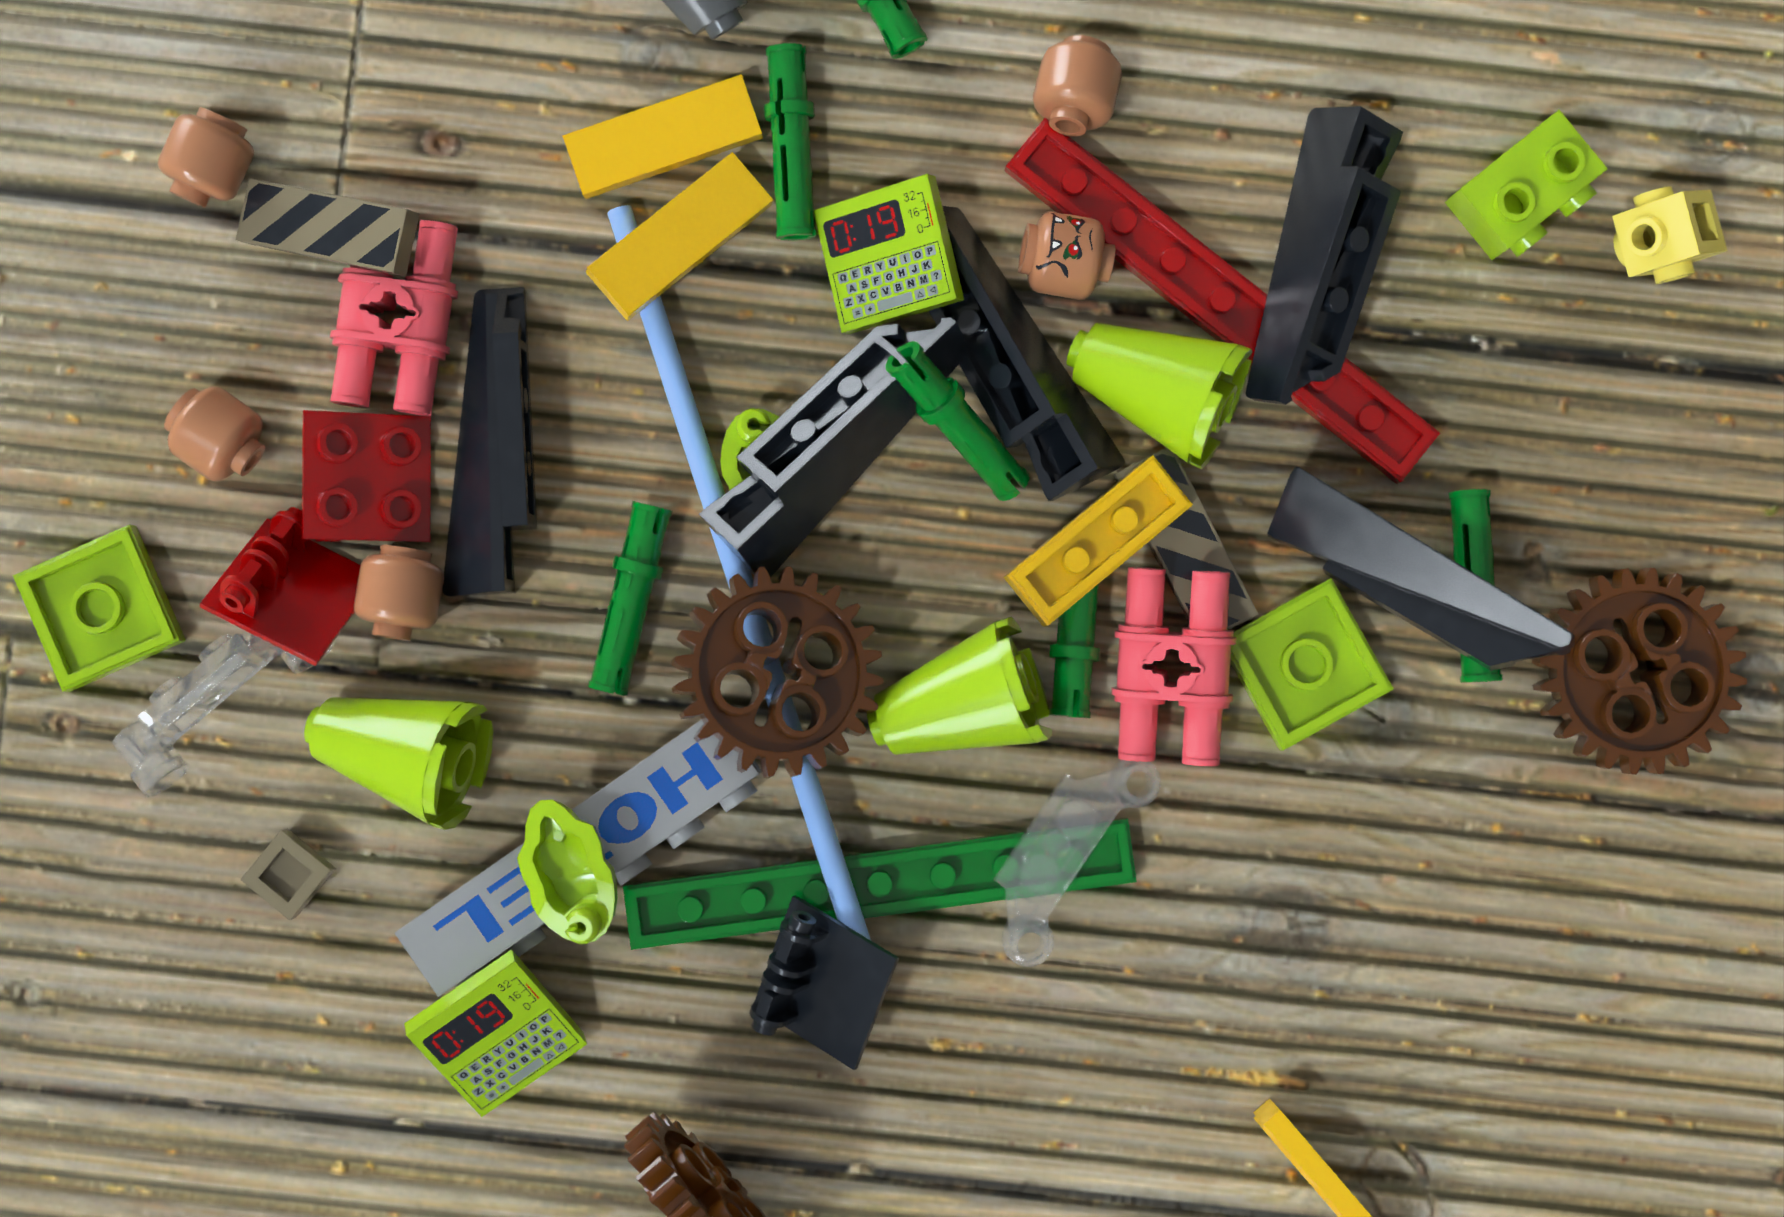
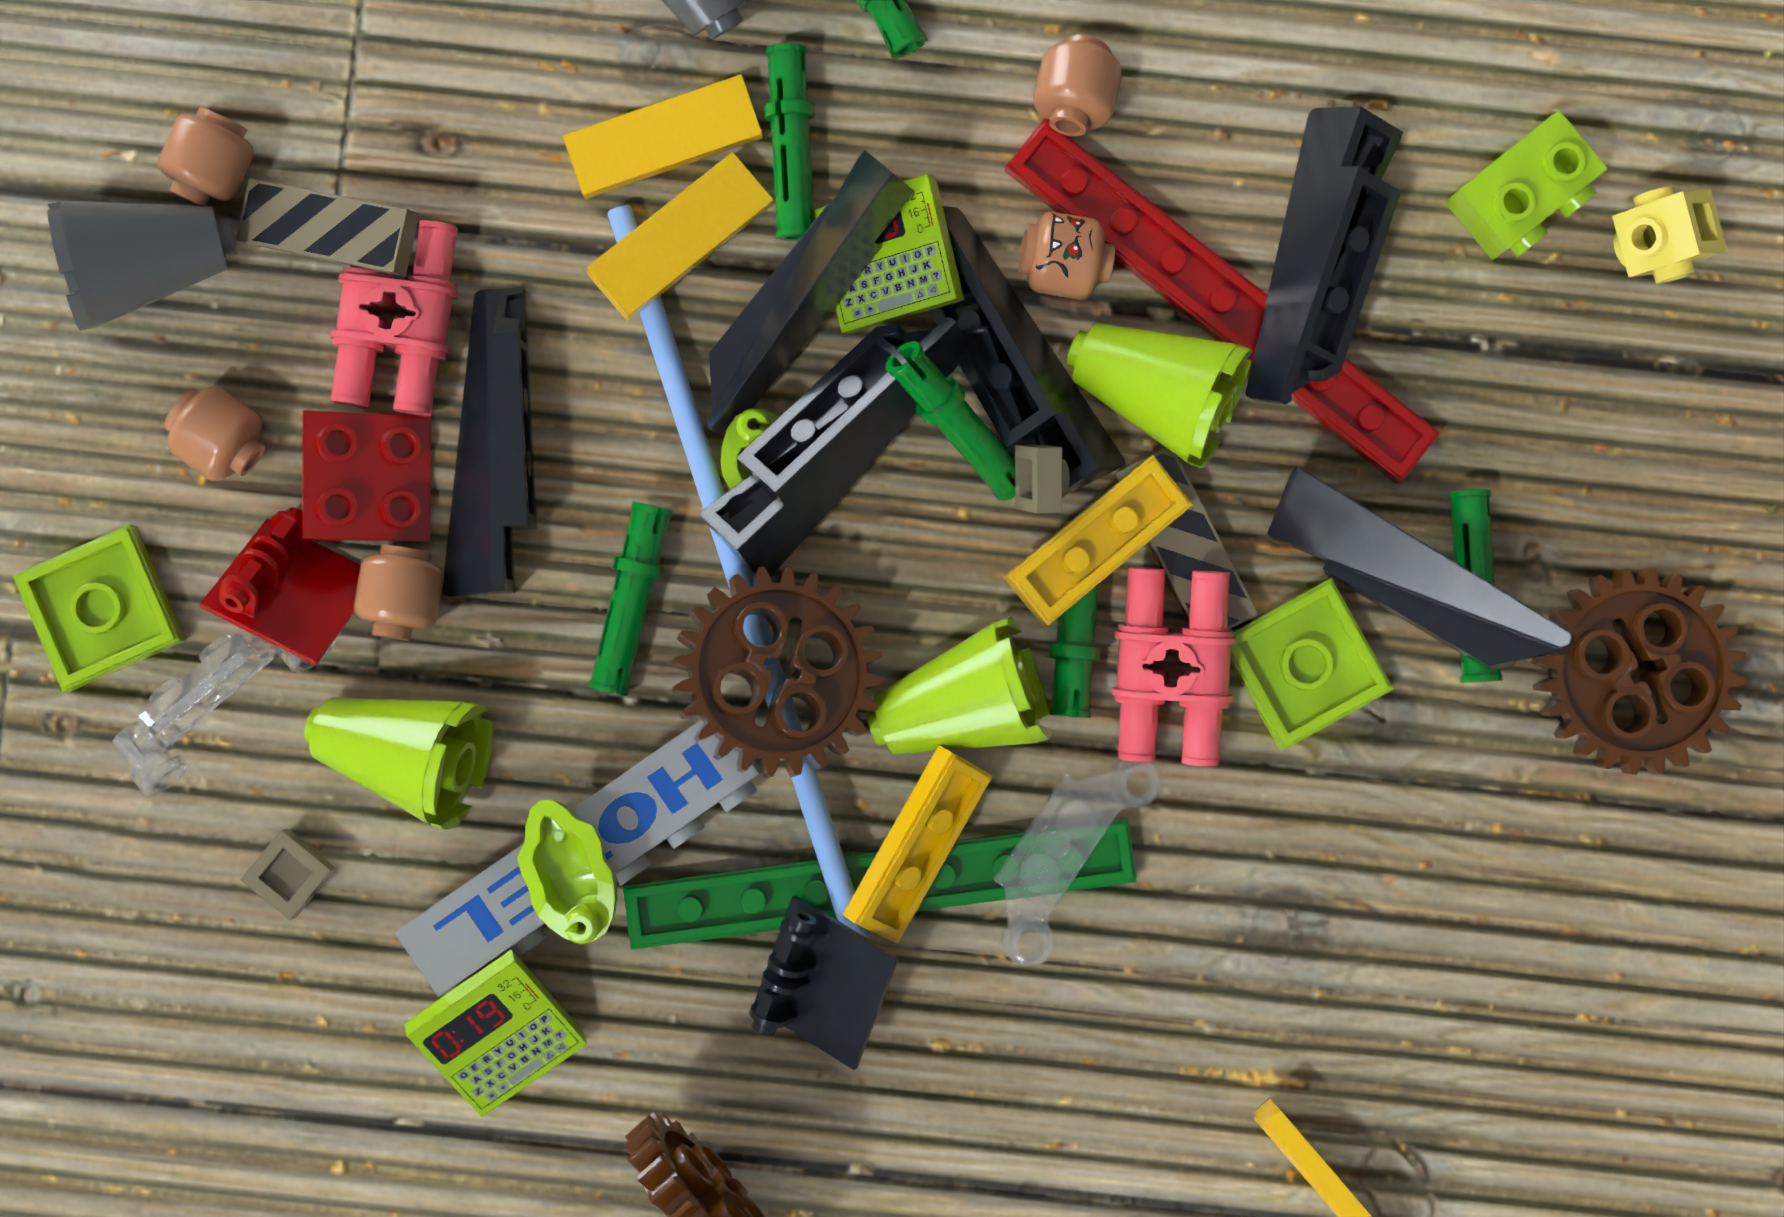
none -> dark grey cone [47,201,238,331]
none -> black wedge [707,150,915,436]
none -> yellow tile [842,745,993,944]
none -> dark tan plate [1015,445,1069,514]

